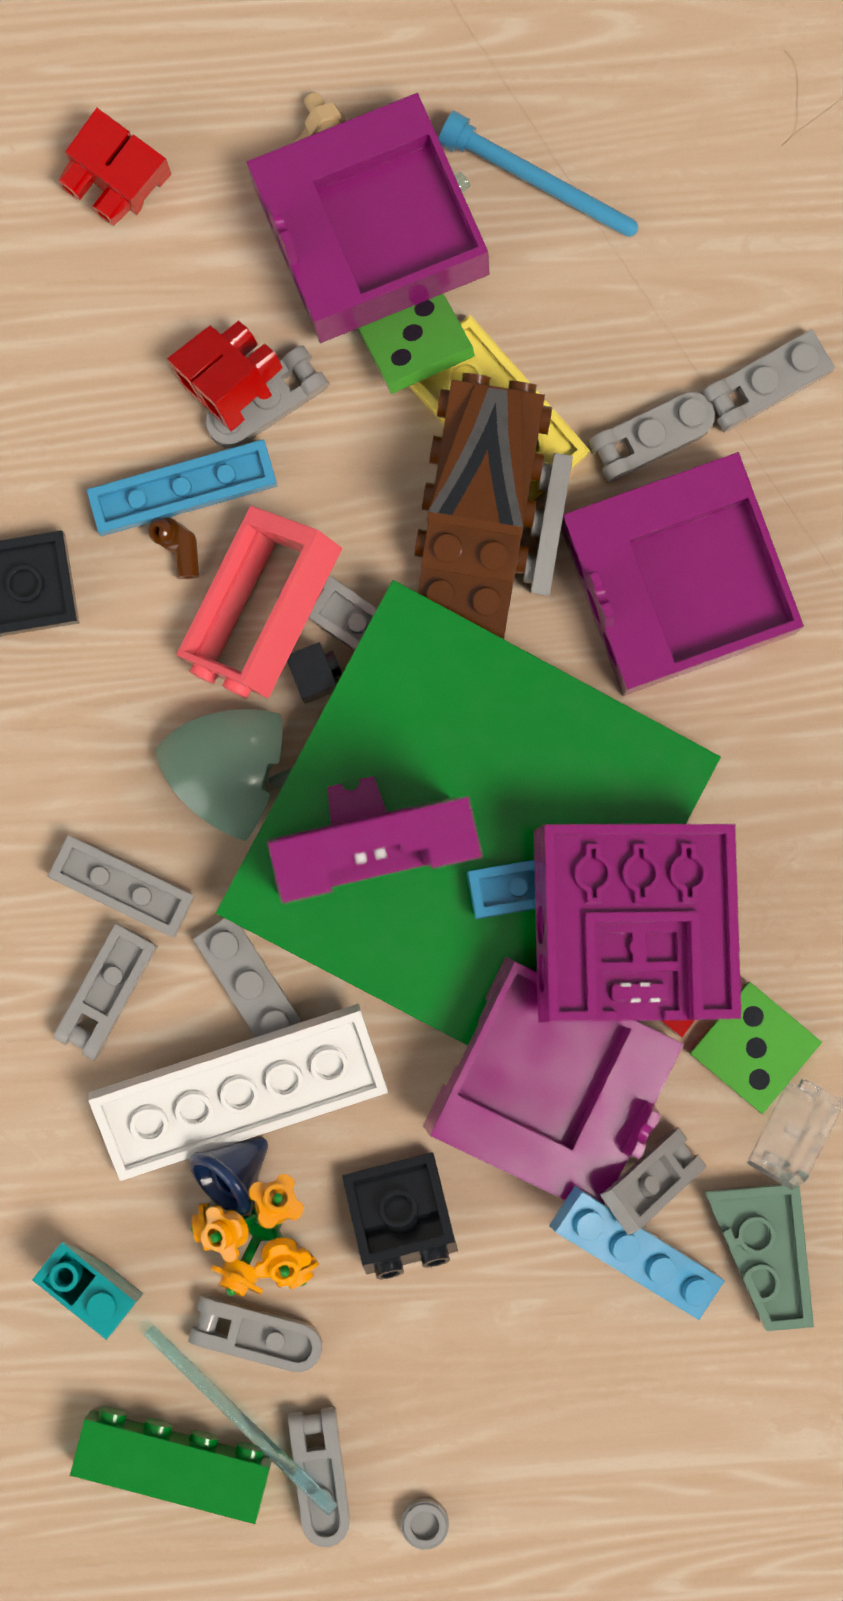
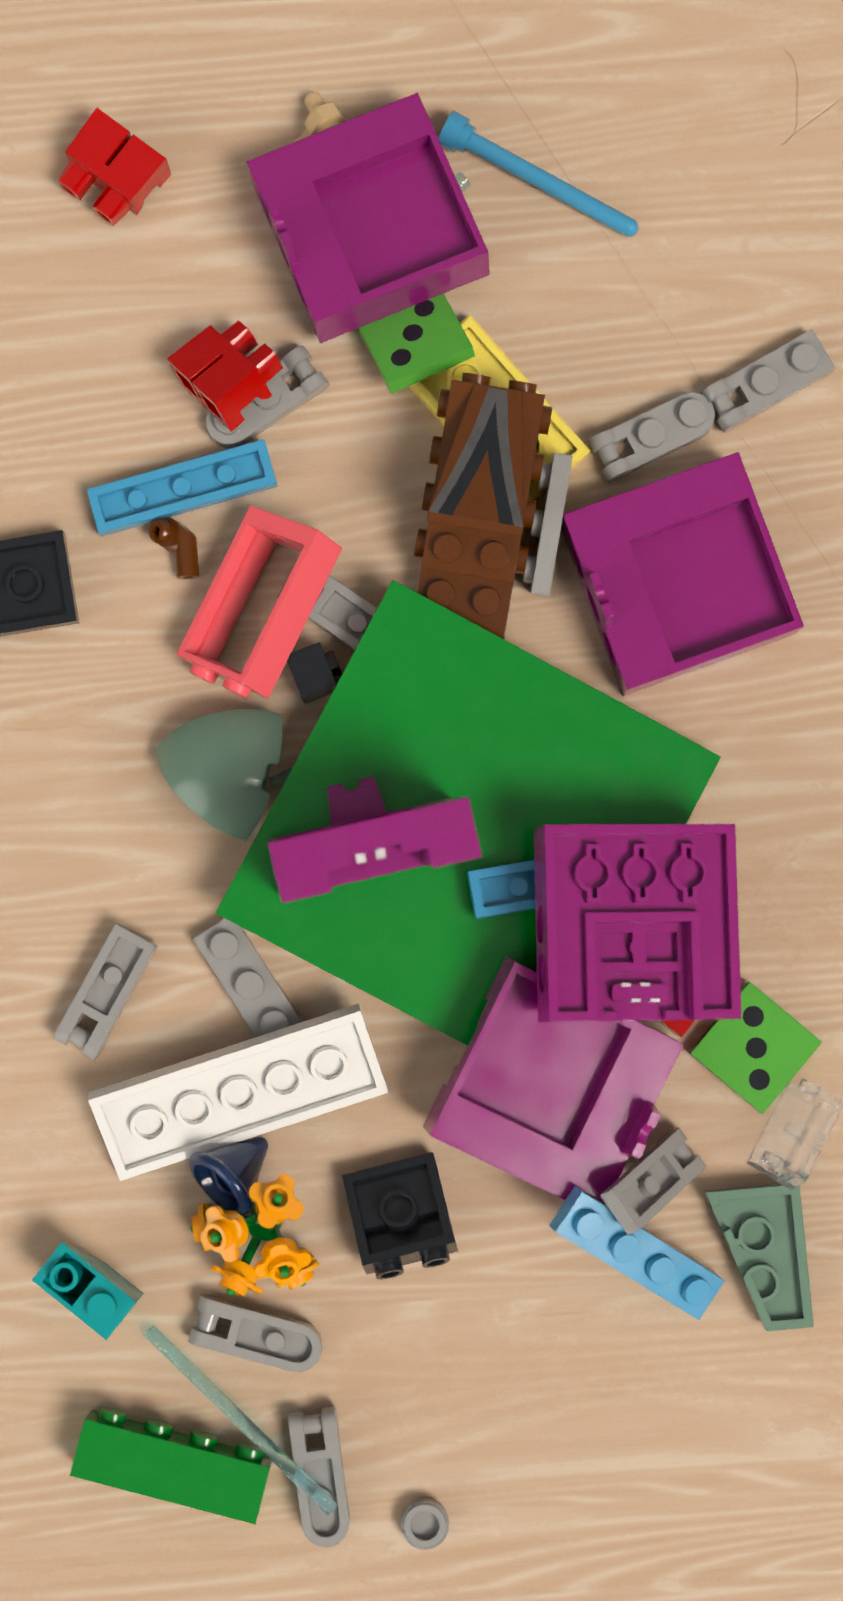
light grey plate [47,835,195,938] -> none

